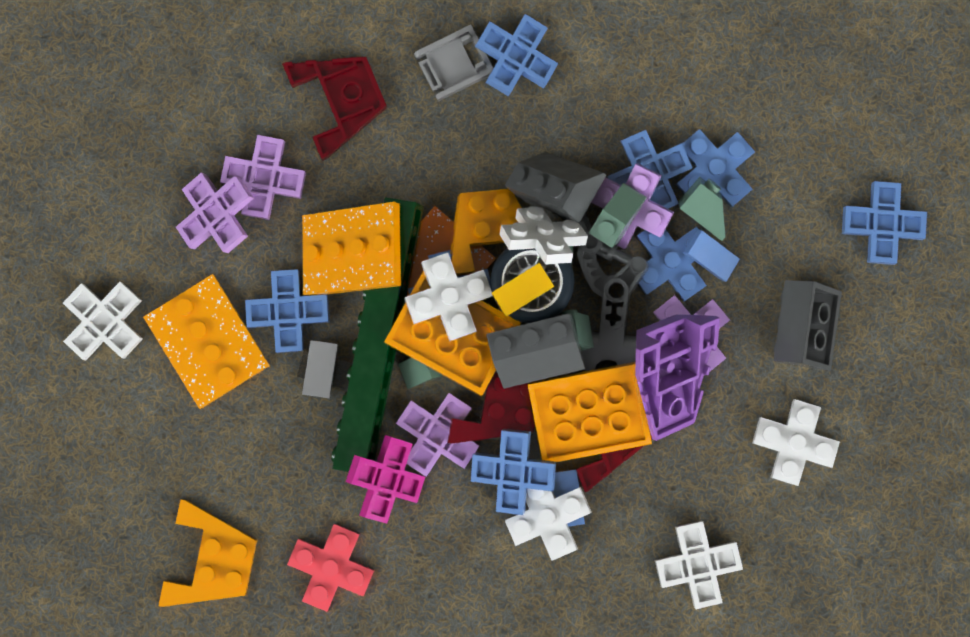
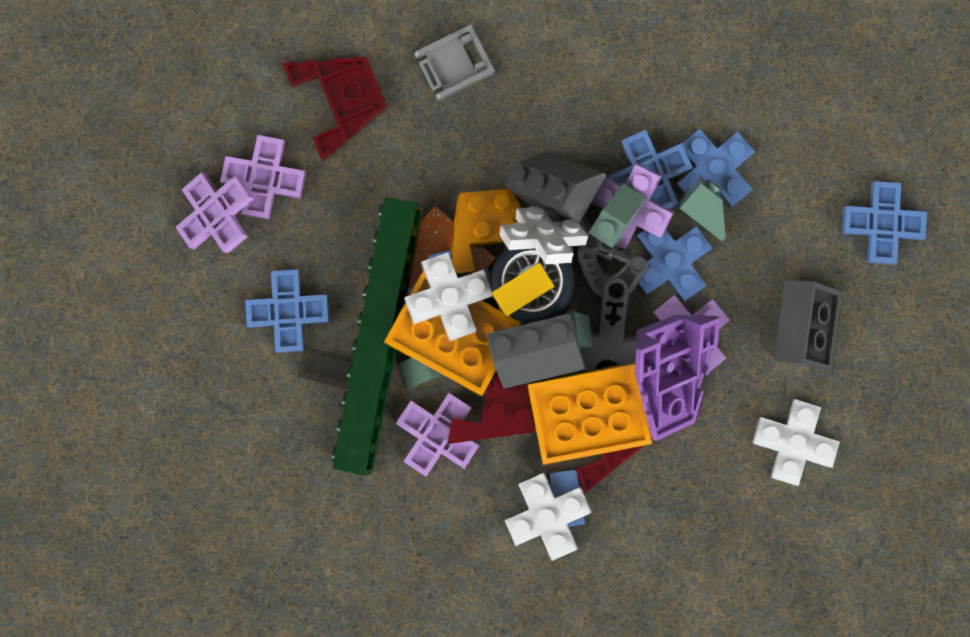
white plate [63,282,143,360] -> none
light orange plate [143,274,270,409] -> none
light orange wing [158,499,257,607] -> none
coral plate [287,524,374,612] -> none
light orange plate [302,202,401,296] -> none
light grey tile [302,340,338,399] -> none
dark pink plate [346,435,425,524] -> none
medium blue plate [471,429,556,515] -> none
medium blue plate [475,14,558,96] -> none
white plate [655,521,743,609] -> none
medium blue tile [683,230,740,282] -> none

